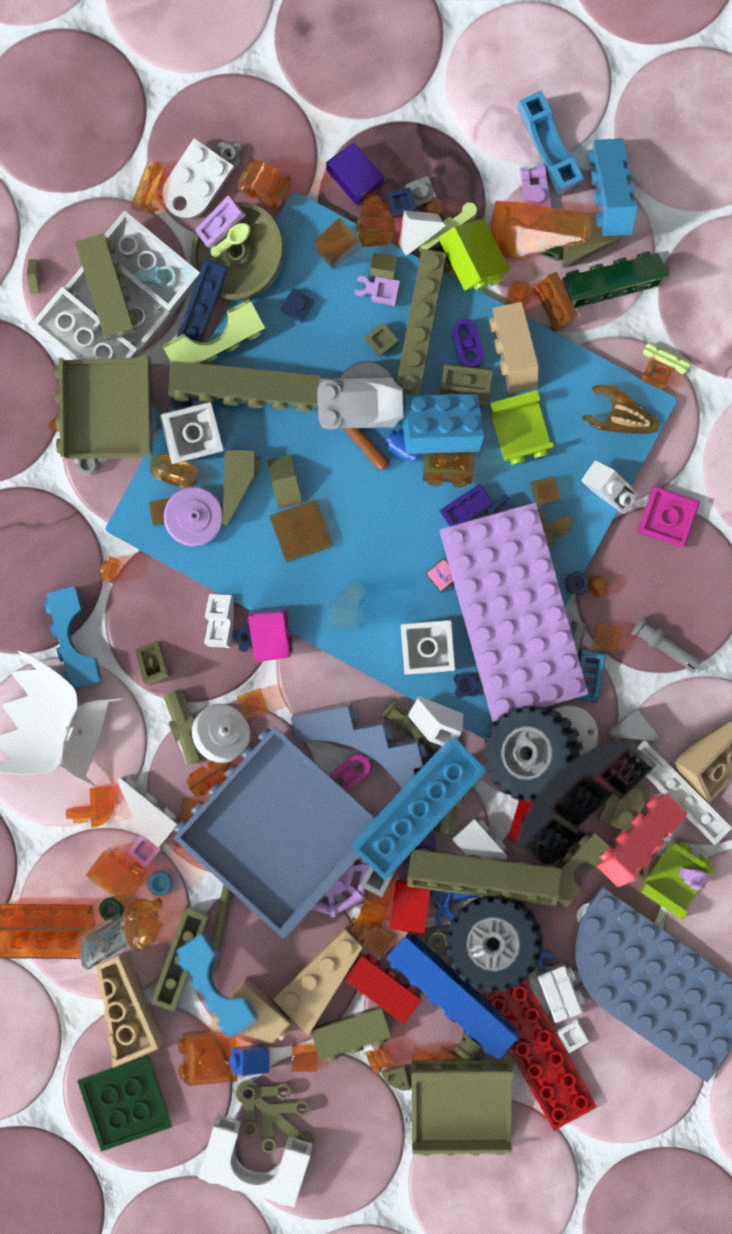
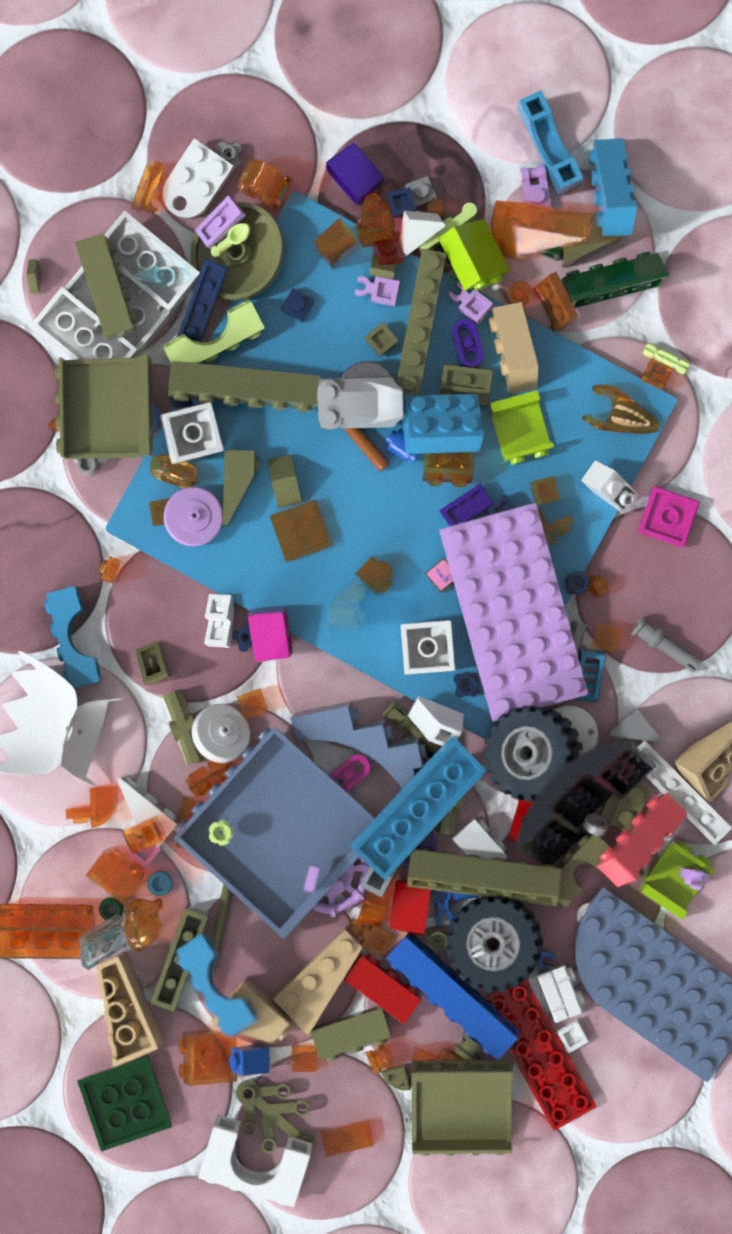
none -> clear orange slope [122,815,168,854]
none -> yellowish green plate [209,820,234,845]
none -> lavender tile [304,864,320,893]
none -> clear orange plate [320,1119,374,1157]
none -> clear orange brick [355,556,394,595]
none -> clear red plate [373,239,405,266]
none -> lavender plate [448,282,494,325]
none -> light grey tile [583,813,609,836]

